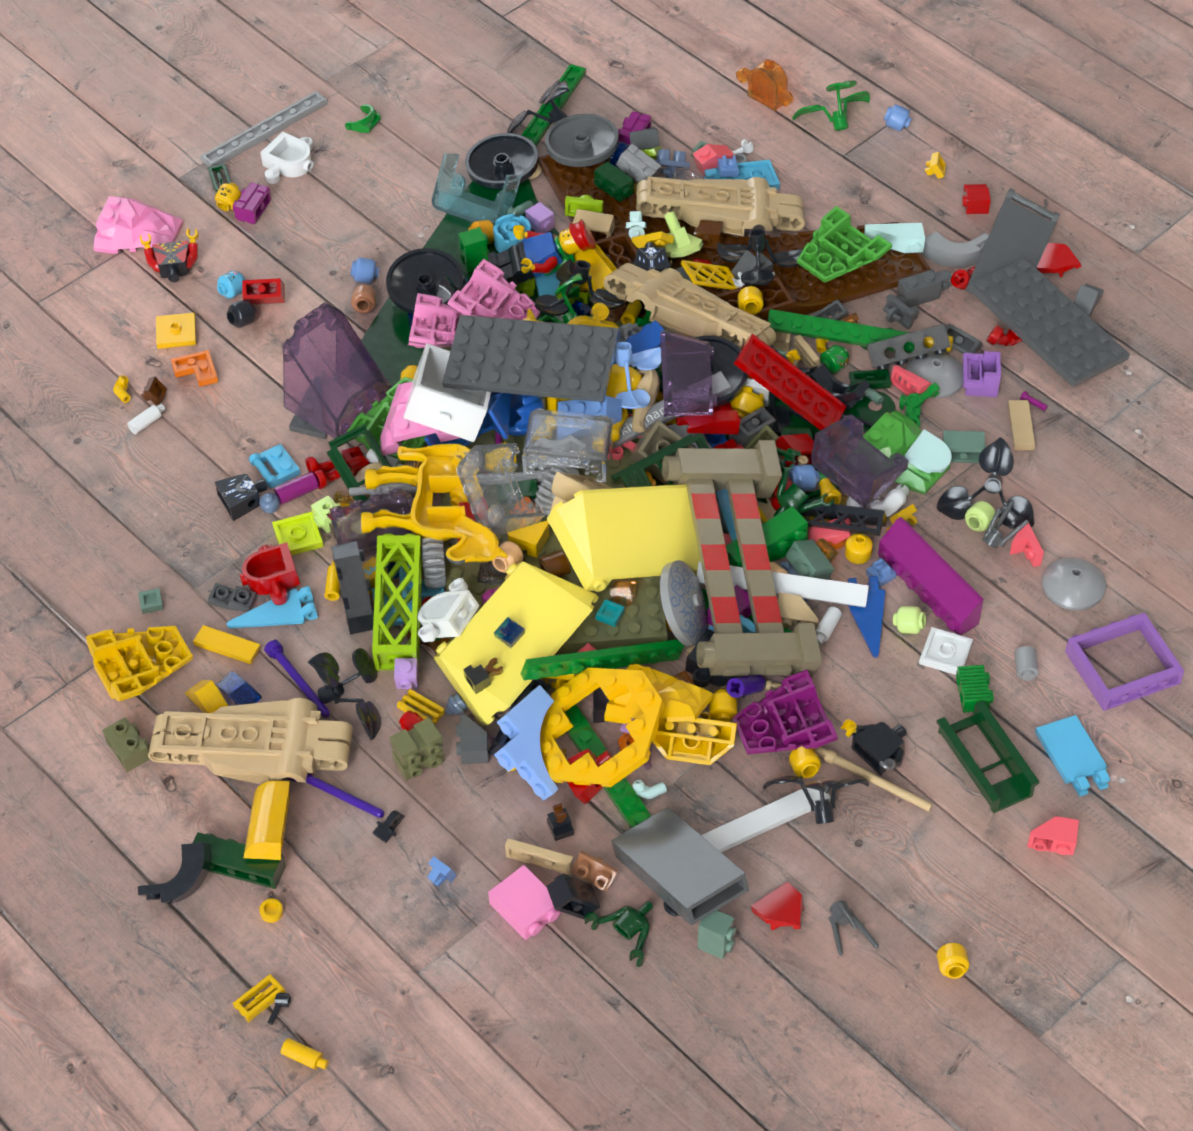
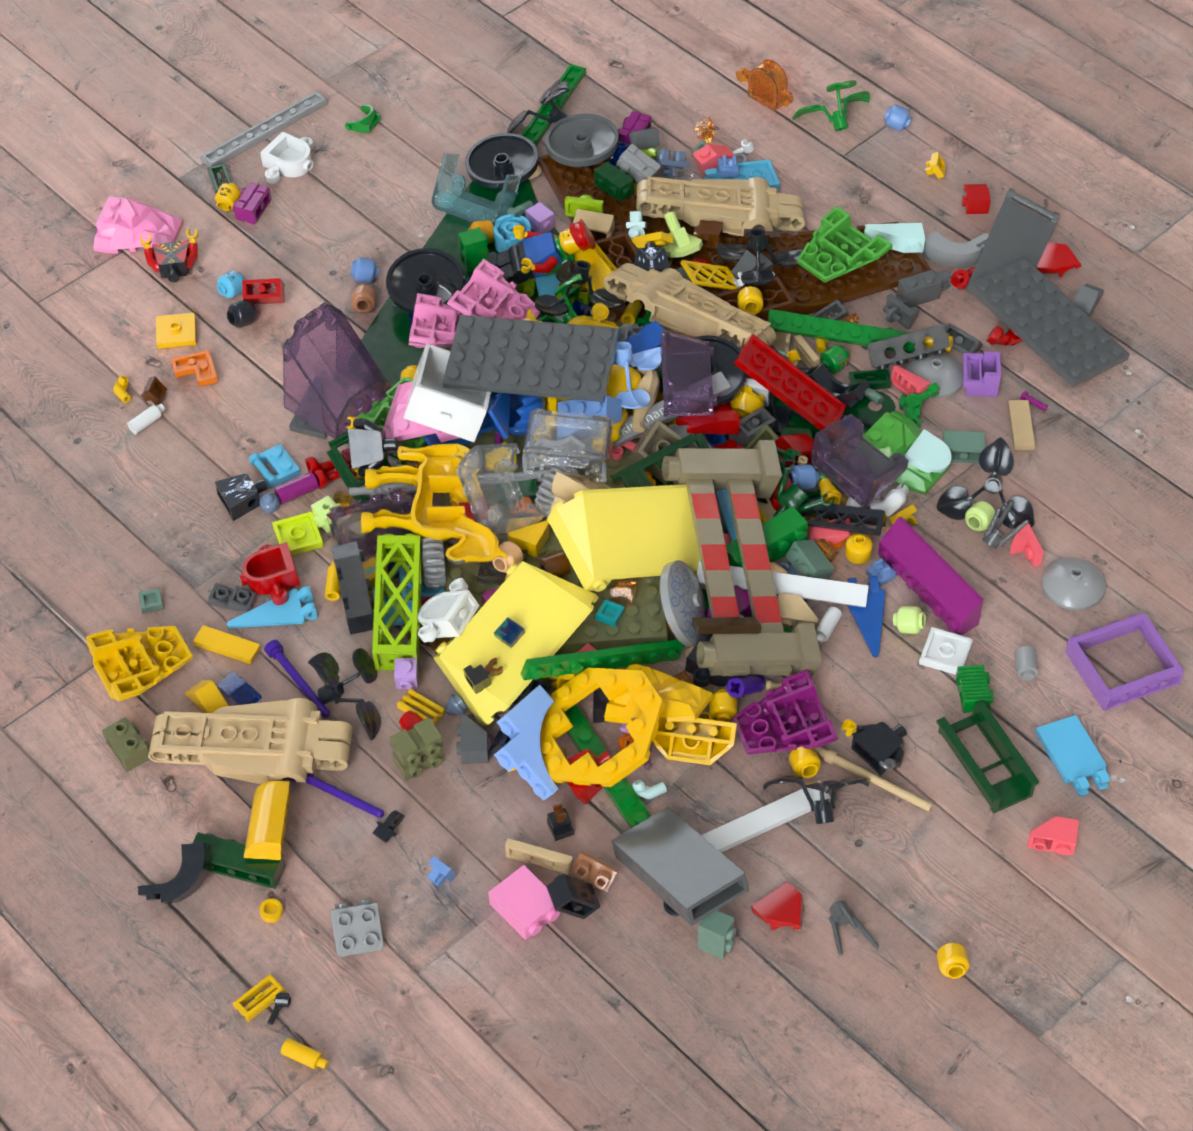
dark green piece [585,901,654,967] -> none
none -> light grey bracket [330,898,384,957]
none -> torso [347,417,398,480]
none -> dark brown tile [691,617,762,634]
none -> clear orange tile [694,116,715,143]

